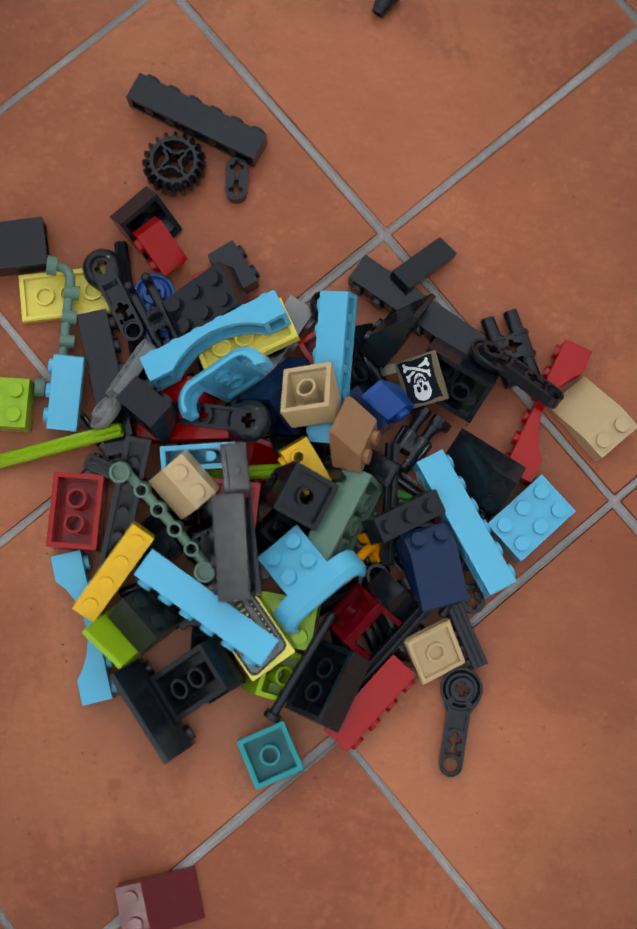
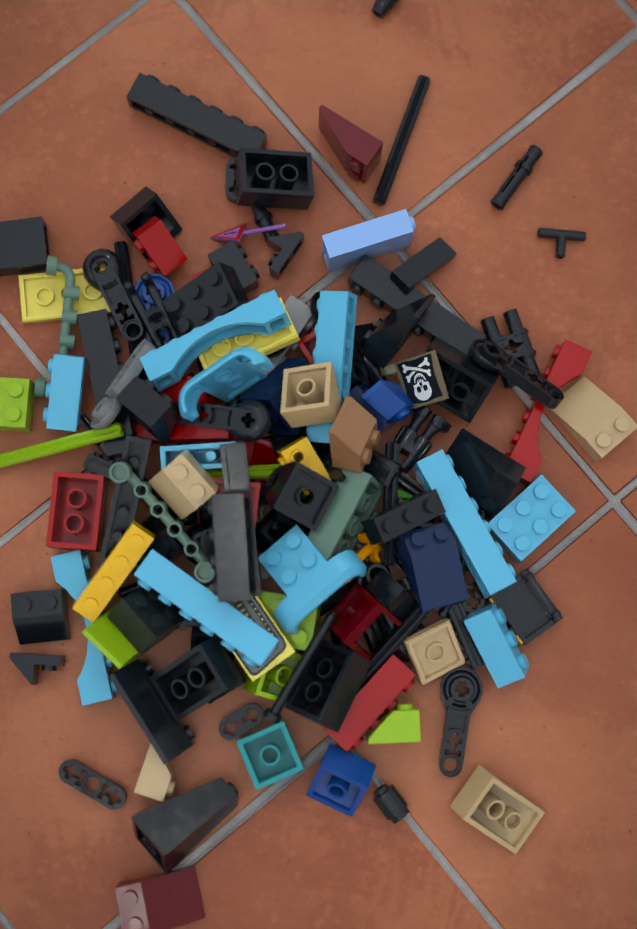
black gear [142,131,207,197] -> none
none -> black slope [9,653,65,685]
none -> black slope [11,588,71,645]
none -> black beam [59,759,127,809]
none -> black slope [132,777,238,874]
none -> tan slope [134,743,176,802]
none -> medium lavender piece [210,223,286,242]
none -> black beam [219,703,263,740]
none -> black brick [235,148,314,210]
none -> black pin [250,206,279,243]
none -> black slope [267,231,304,280]
none -> blue slope [306,743,376,817]
none -> dark red slope [319,105,383,183]
none -> light blue brick [321,209,416,272]
none -> lime slope [366,703,421,744]
none -> black axle [373,75,430,206]
none -> black brick [373,783,409,824]
none -> tan slope [450,765,545,854]
none -> medium azure brick [464,602,529,688]
none -> black piece [489,569,563,645]
none -> black pin [490,145,543,210]
none -> black piece [537,228,586,258]

